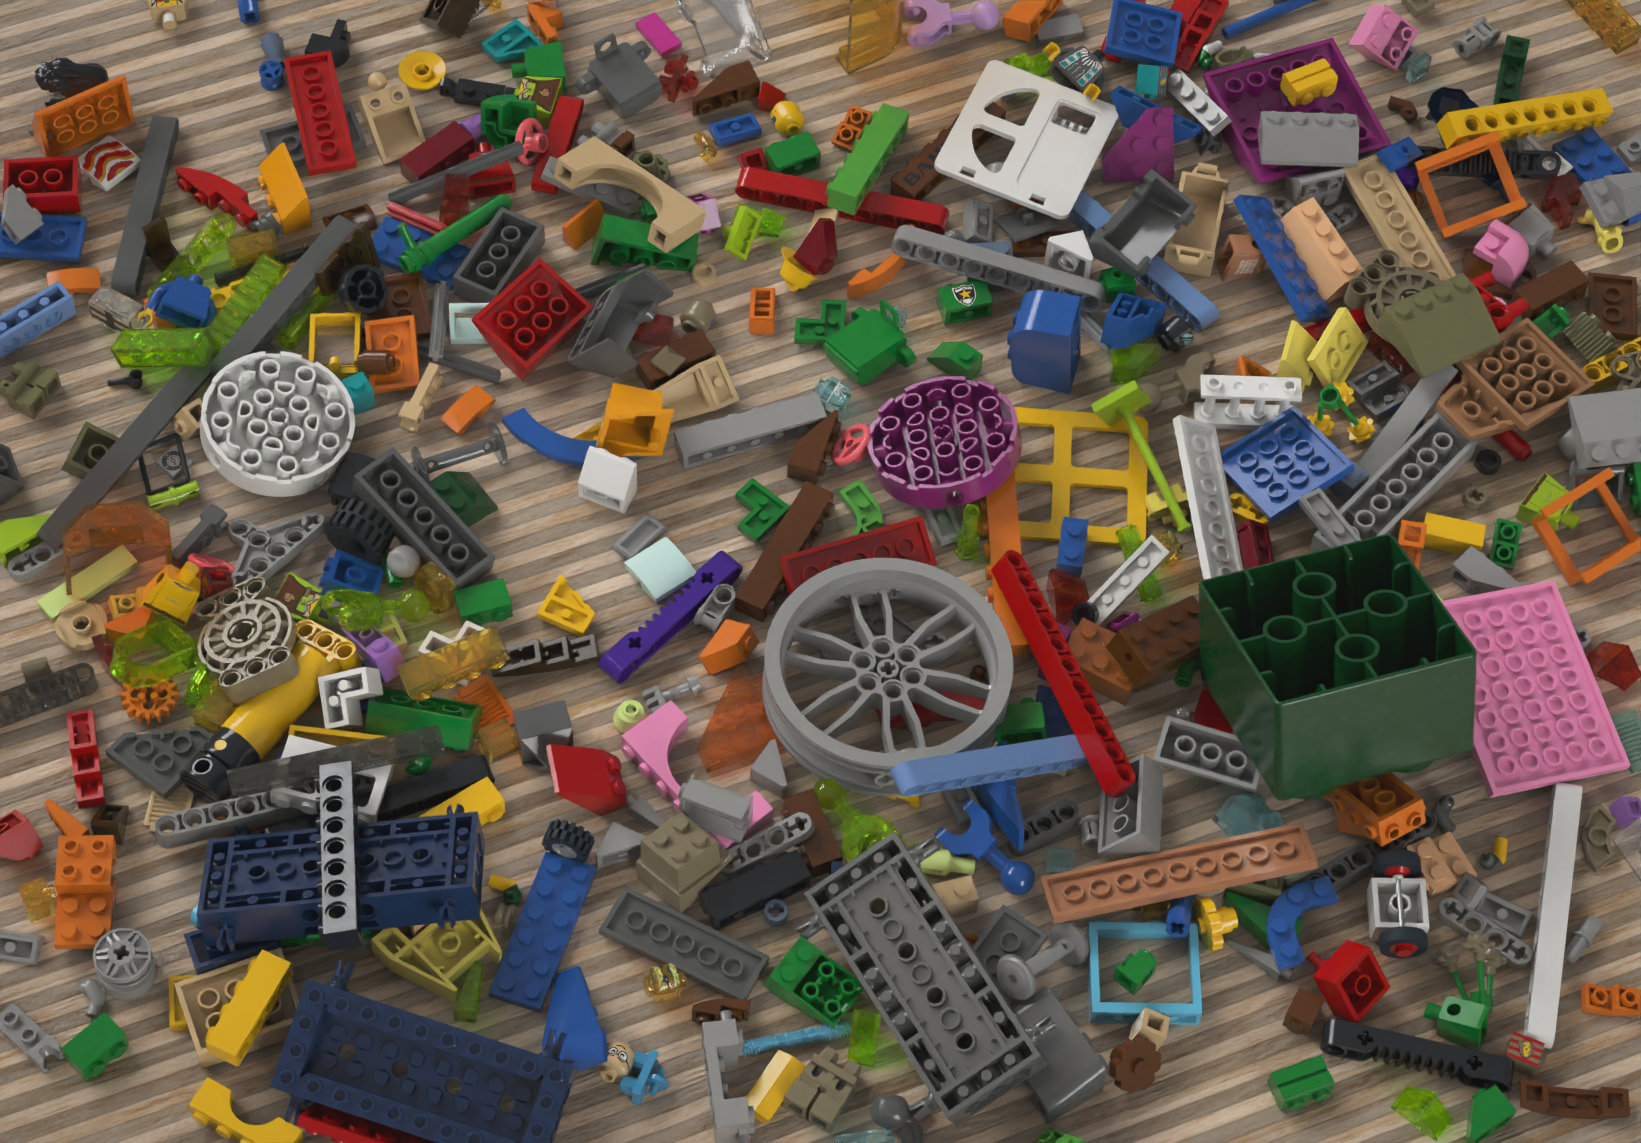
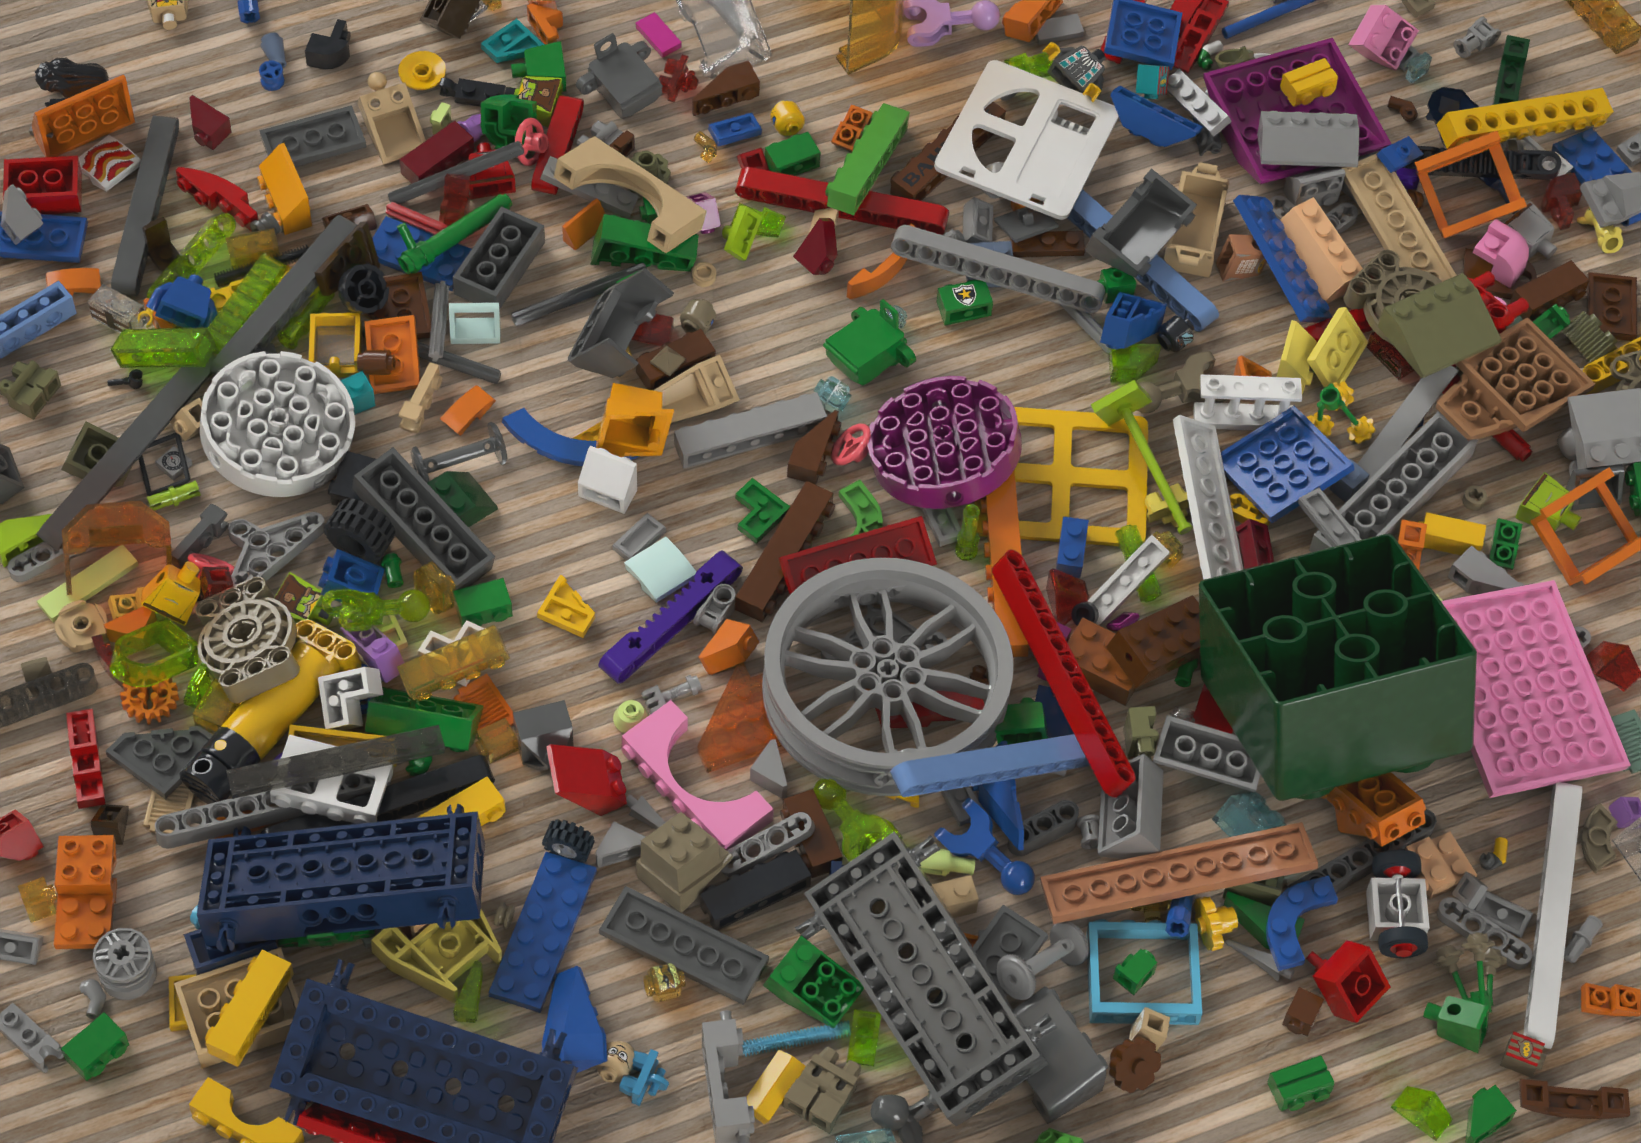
orange slope [45,799,90,836] -> none
red plate [284,50,357,176] -> none
brick [315,760,362,952] -> none
light grey piece [386,545,436,581] -> none
red slope [471,258,594,381] -> none
arm [488,874,522,905] -> none
dark brown slope [489,634,600,677] -> none
light grey window [678,775,753,844] -> none
reddish brown slope [692,998,751,1026] -> none
orange slope [749,288,775,335] -> none
red slope [757,81,786,112] -> none
sand blue bush [764,899,788,927] -> none
yellow piece [780,246,819,292] -> none
green plate [794,299,846,346] -> none
green slope [927,341,983,381] -> none
blue brick [1007,290,1081,394] -> none
white slope [1044,230,1093,279] -> none
clear light blue plate [1045,846,1075,875] -> none
magenta plate [1101,107,1175,183] -> none
black gear [1320,1019,1515,1093] -> none
flat silver slope [1346,361,1412,422] -> none
dark grey arm [1433,795,1456,834] -> none
black tile [1475,449,1502,475] -> none
none -> dark red slope [189,95,232,150]
none -> yellowish green plate [430,102,452,135]
none -> olive hips [1123,706,1159,759]

